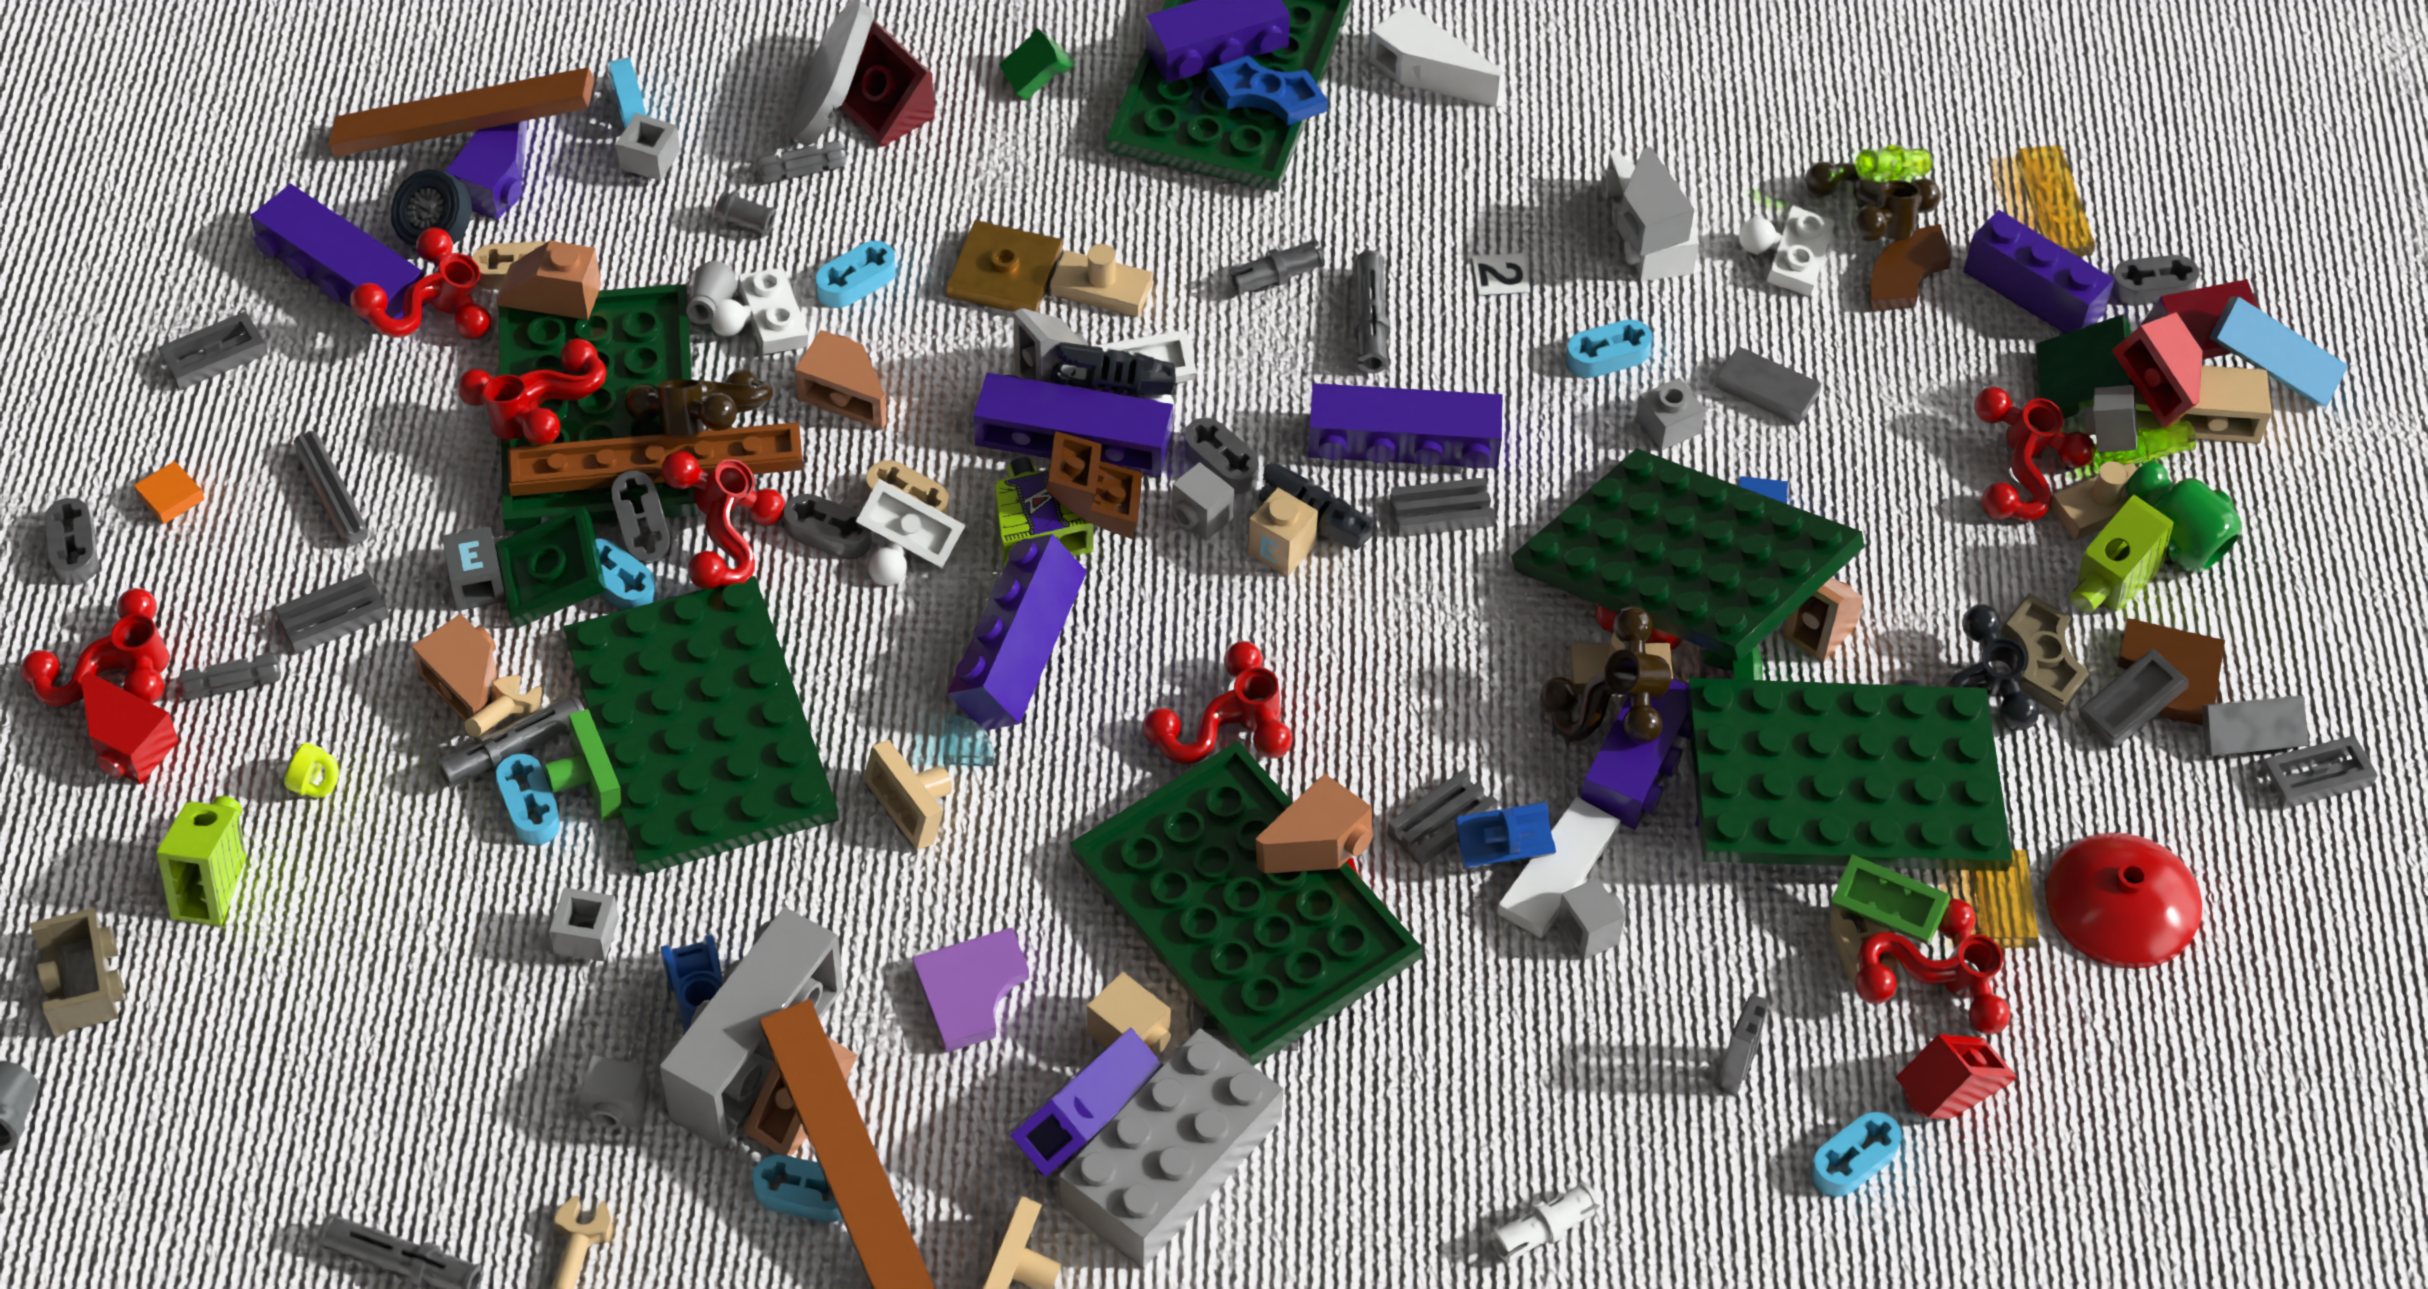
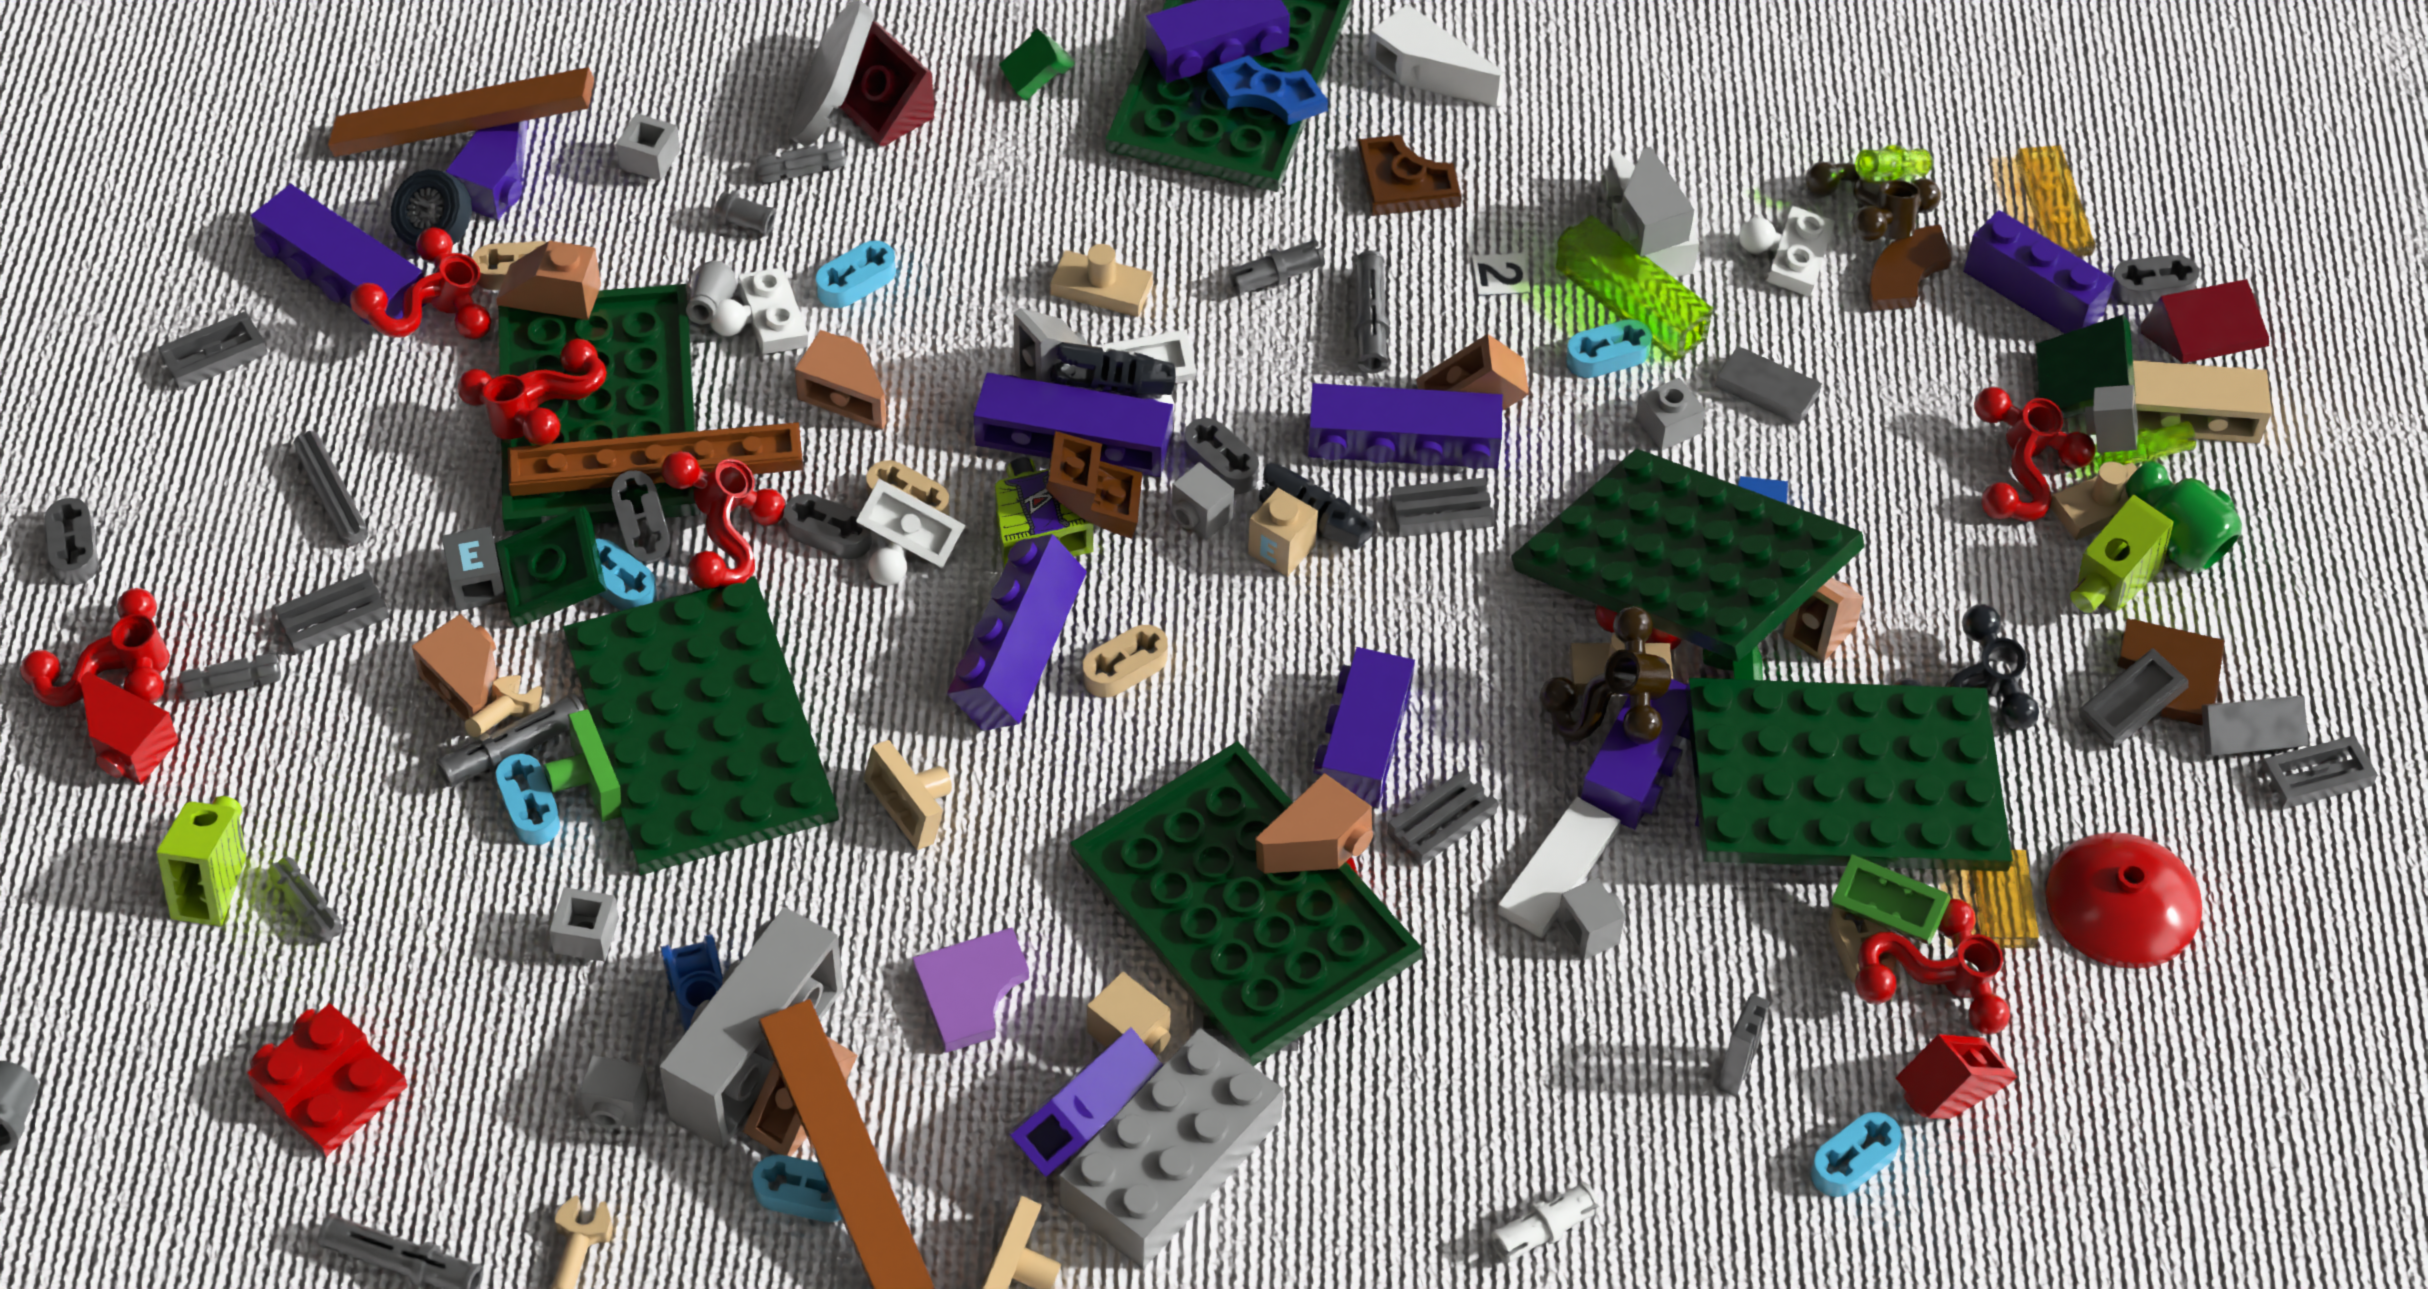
dark tan window [30,908,125,1038] -> none
orange tile [133,461,205,525] -> none
neon yellow tile [284,742,339,798] -> none
medium azure beam [607,57,646,131] -> none
dark brown piece [624,369,774,436] -> none
clear light blue tile [943,713,994,766] -> none
pearl gold plate [947,220,1063,312] -> none
red piece [1142,641,1293,764] -> none
blue hips [1454,802,1556,869] -> none
dark tan tile [2001,593,2089,715] -> none
red slope [2112,312,2203,429] -> none
tile [2209,297,2349,407] -> none
none -> red plate [247,1003,408,1157]
none -> flat silver axle [268,856,343,943]
none -> tan beam [1083,625,1168,698]
none -> dark purple brick [1313,647,1415,809]
none -> reddish brown tile [1356,135,1462,216]
none -> nougat slope [1416,334,1529,411]
none -> clear neon green brick [1555,214,1713,362]

